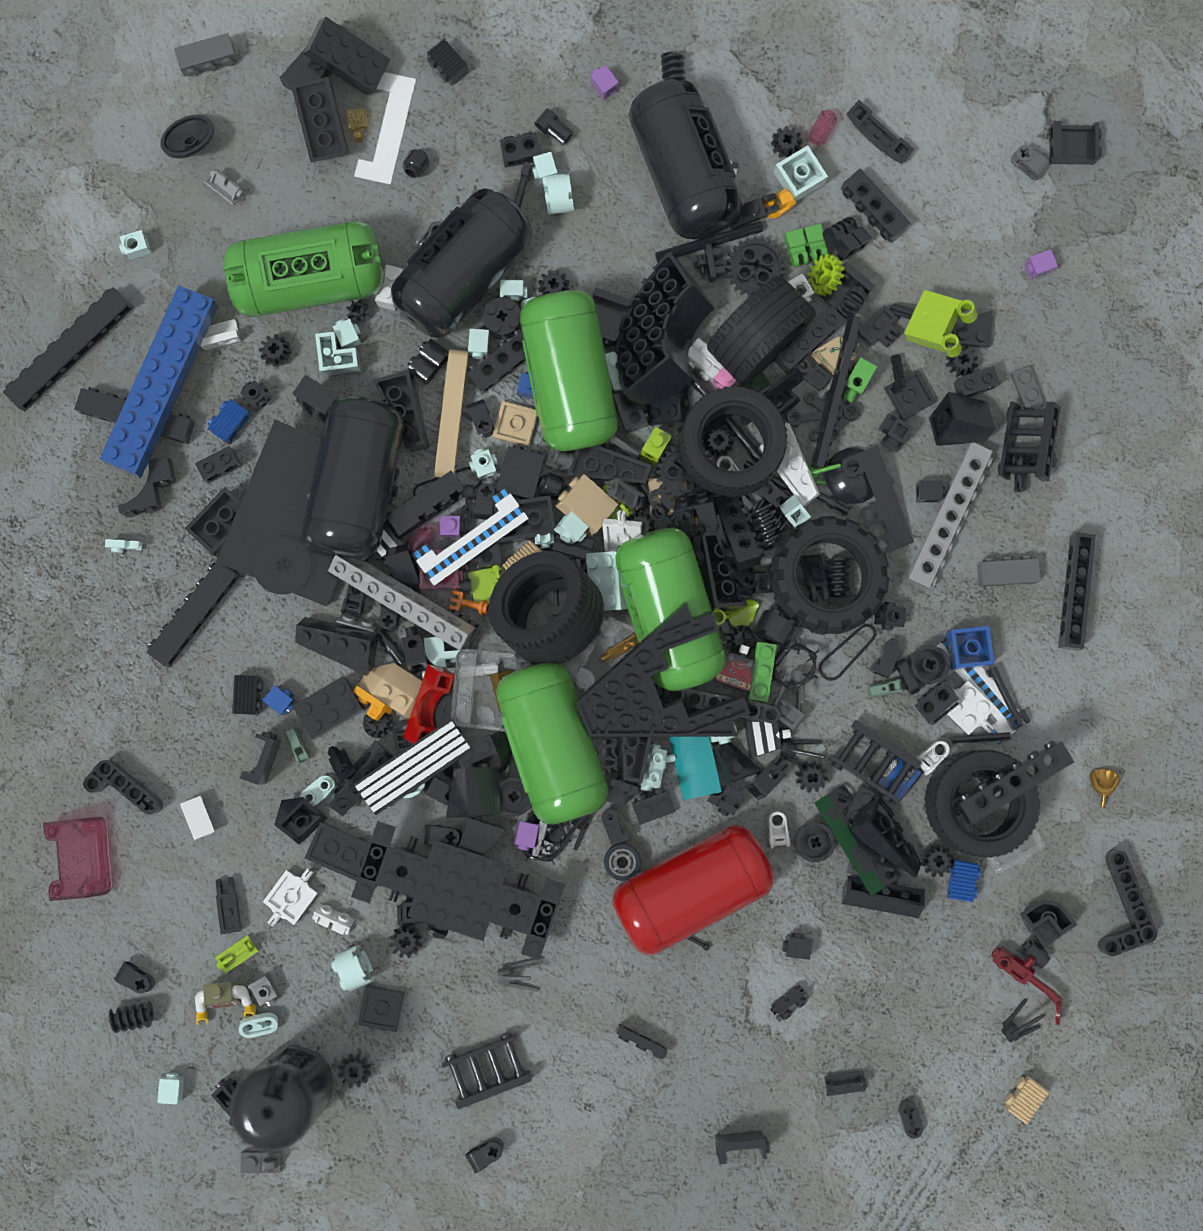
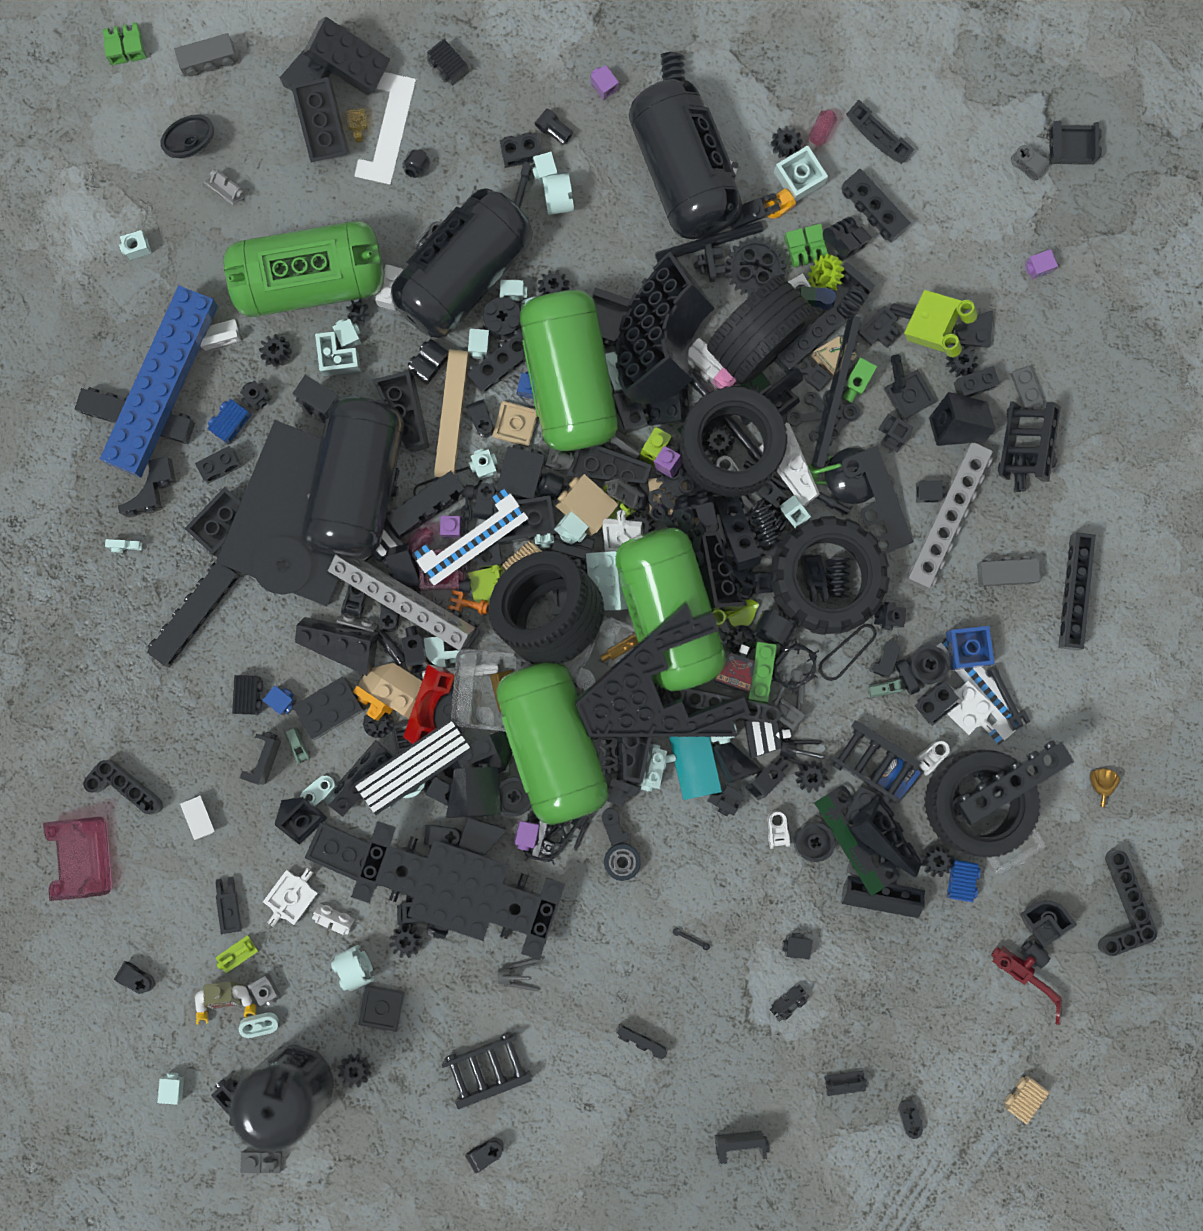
black brick [3,287,134,412] -> none
black piece [109,1002,154,1033] -> none
black hinge [328,746,356,783] -> none
red piece [612,825,774,955] -> none
black bracket [632,788,676,825] -> none
black bar [951,732,1011,744] -> none
black plant [1001,999,1046,1043] -> none
none -> bright green legs [103,22,147,66]
none -> medium lavender brick [654,446,682,478]
none -> dark blue leg [800,286,836,310]

